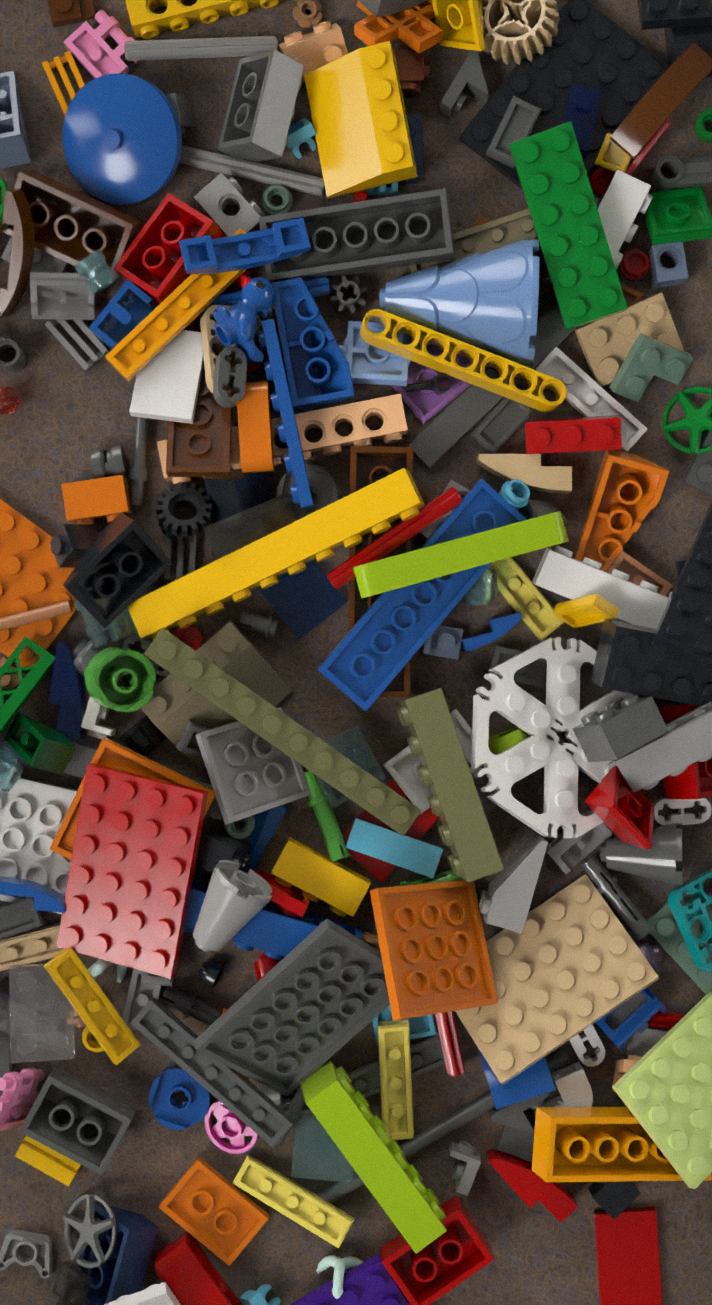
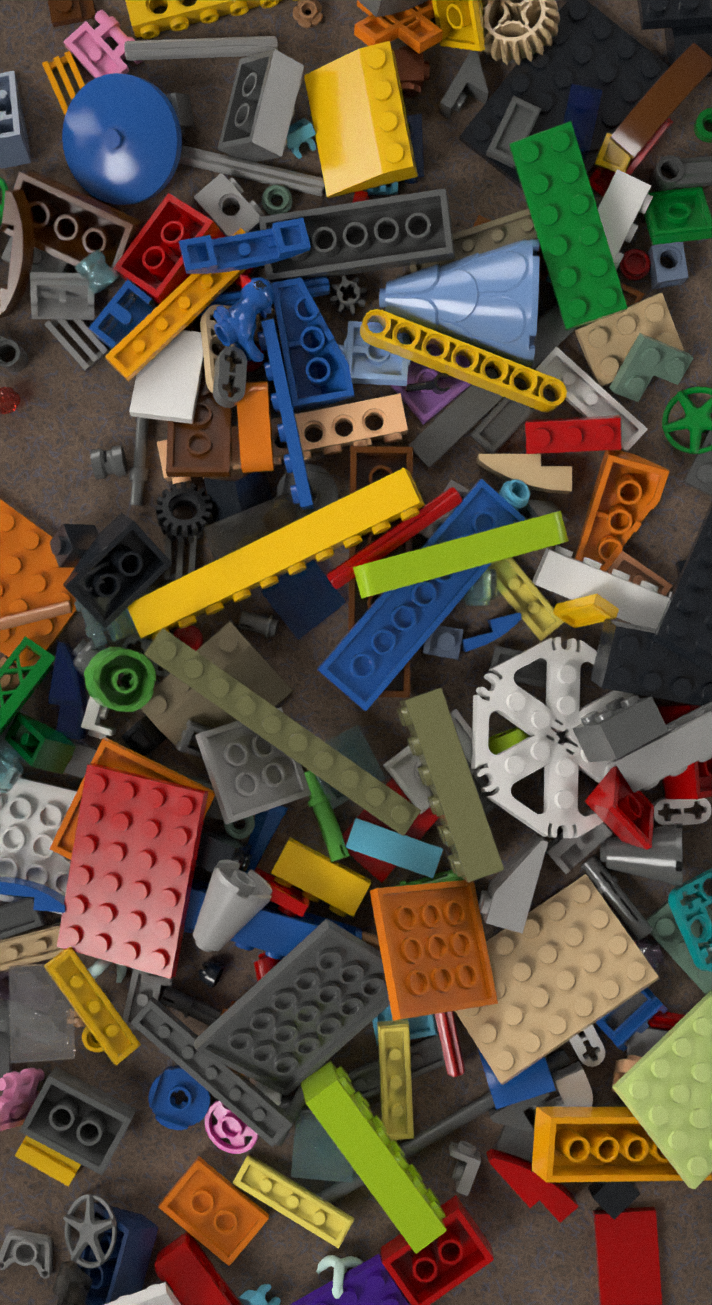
orange brick [61,475,132,525] -> none
light nougat bracket [278,21,348,82] -> none

